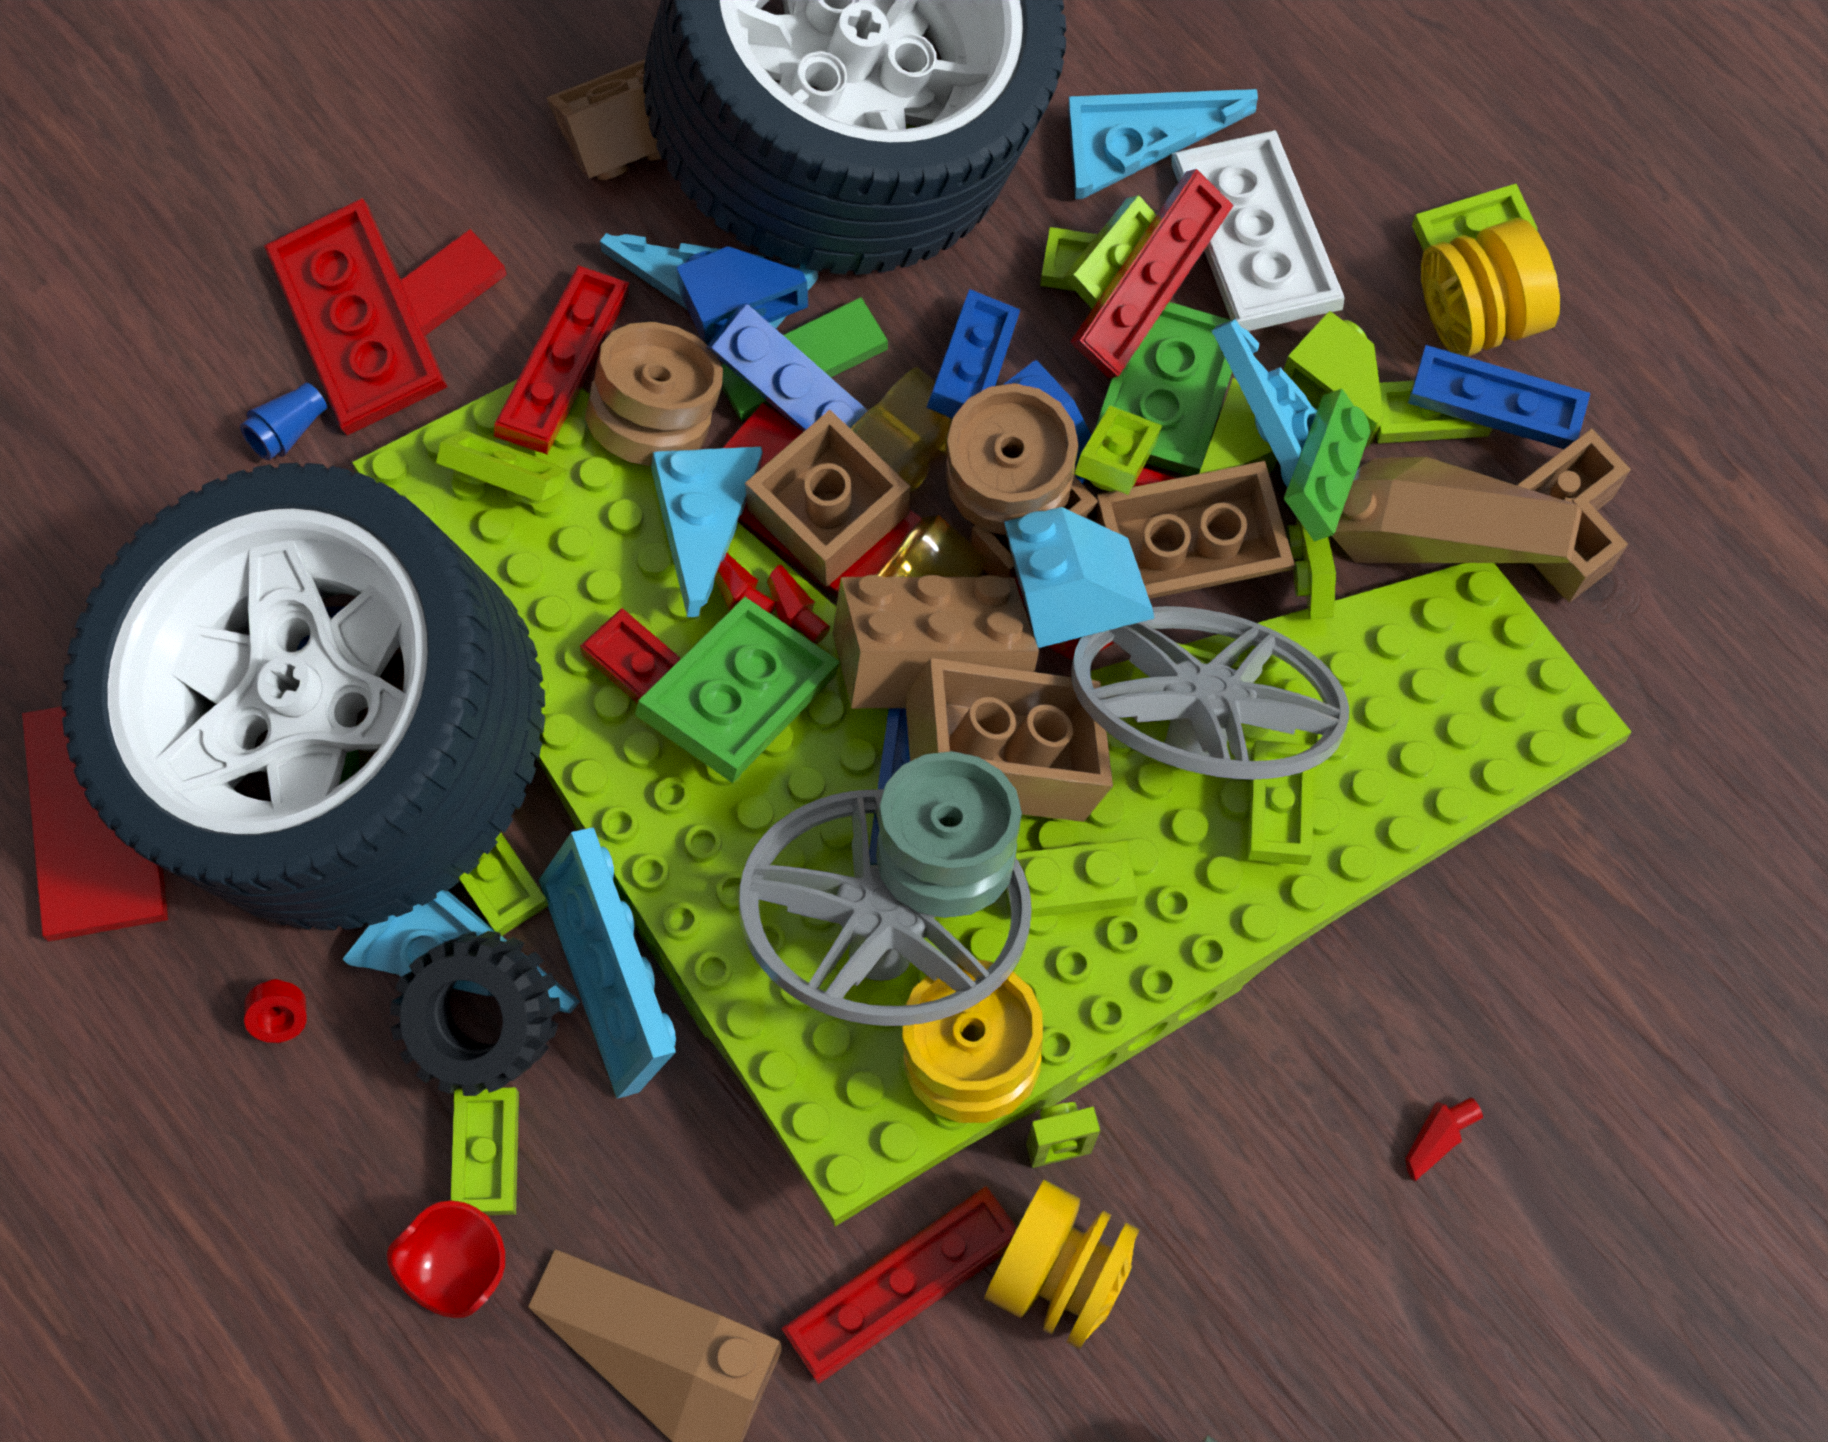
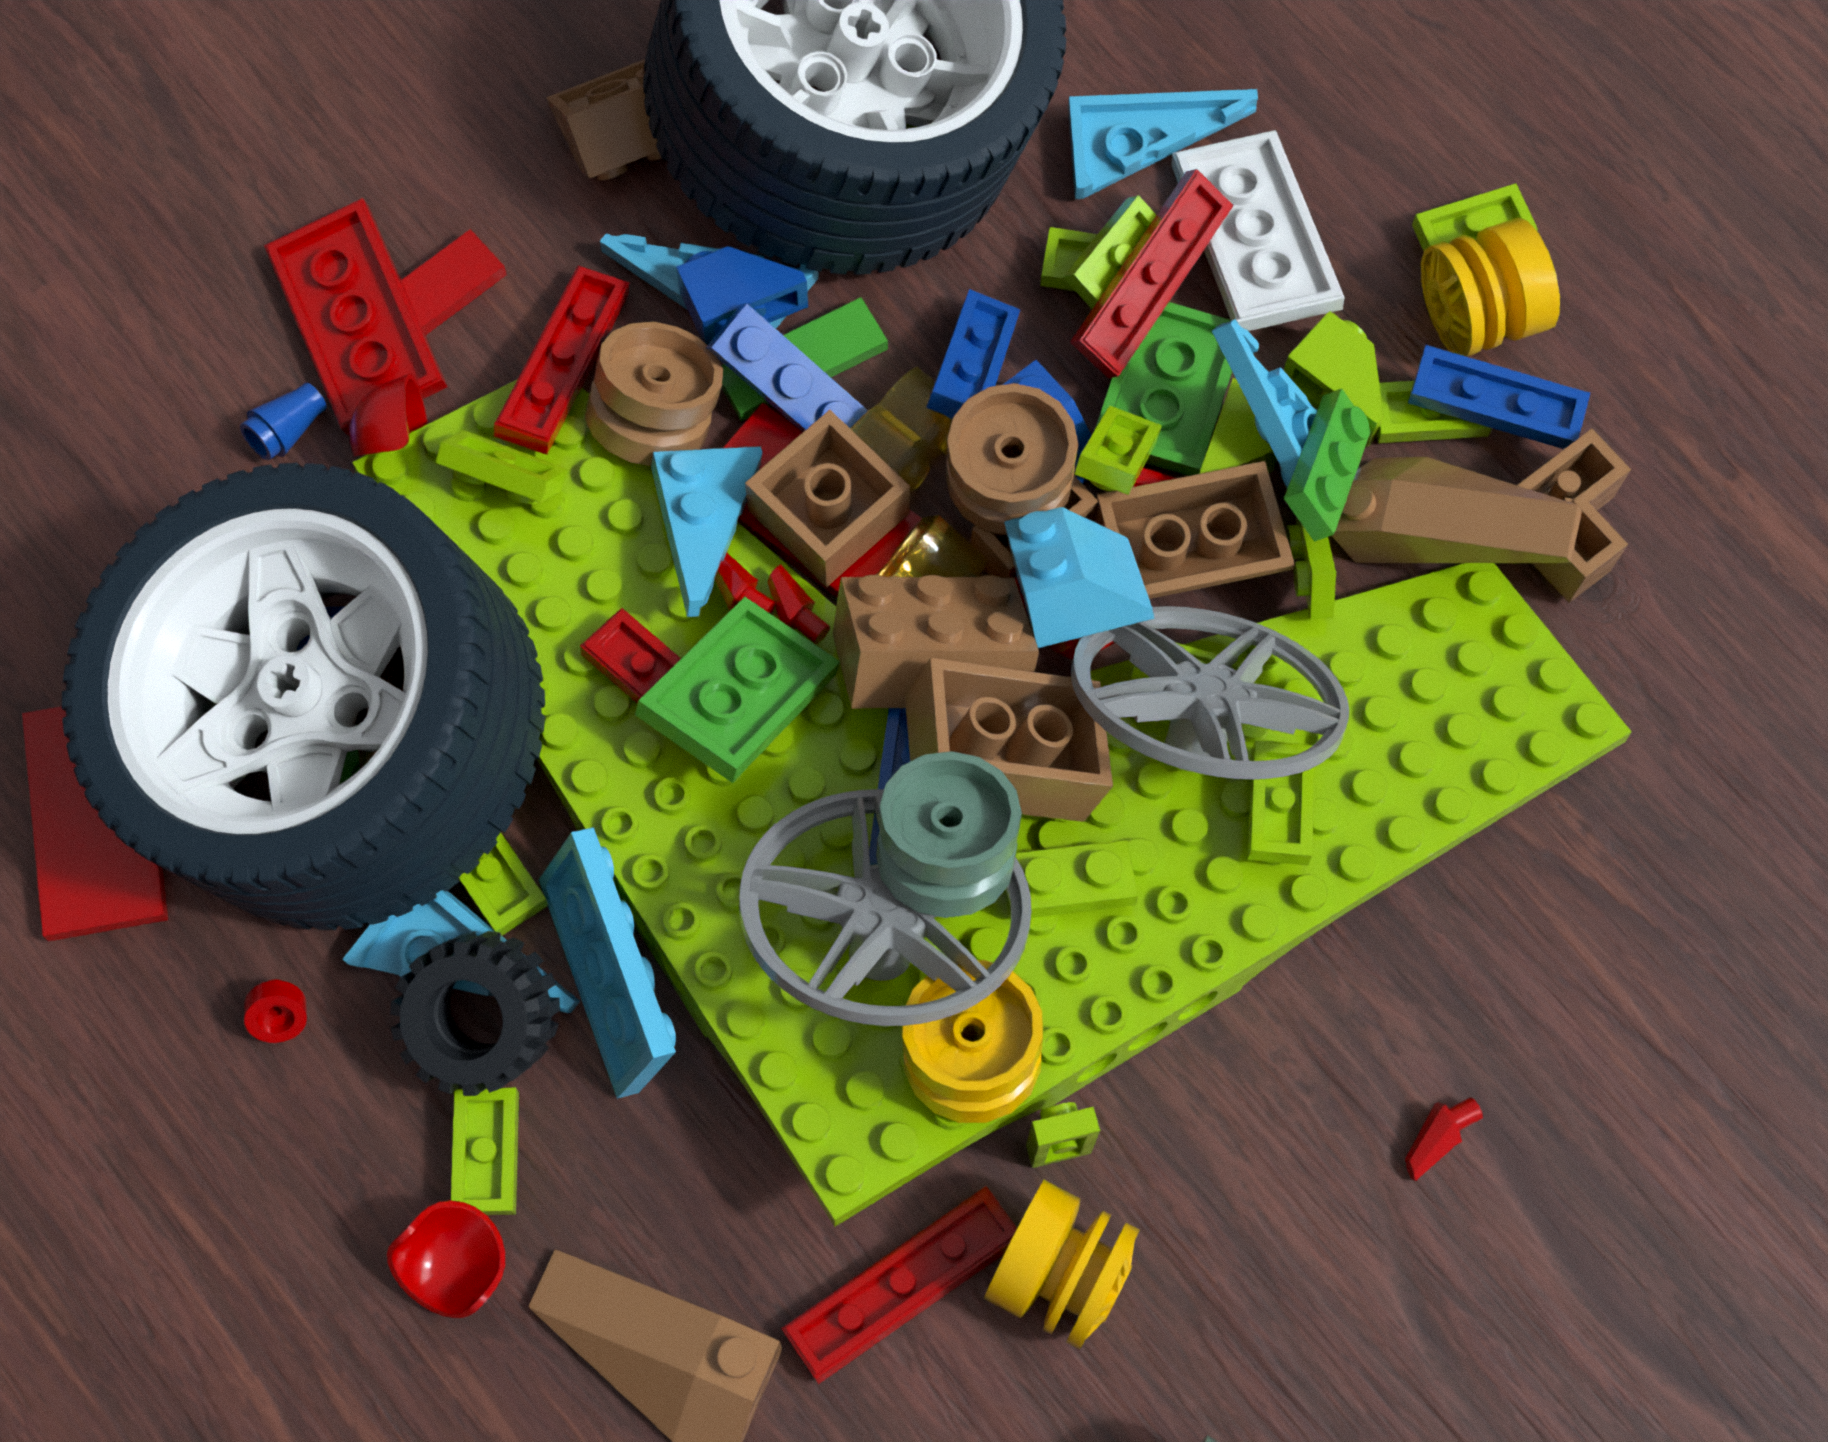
none -> red helmet [349,373,428,457]

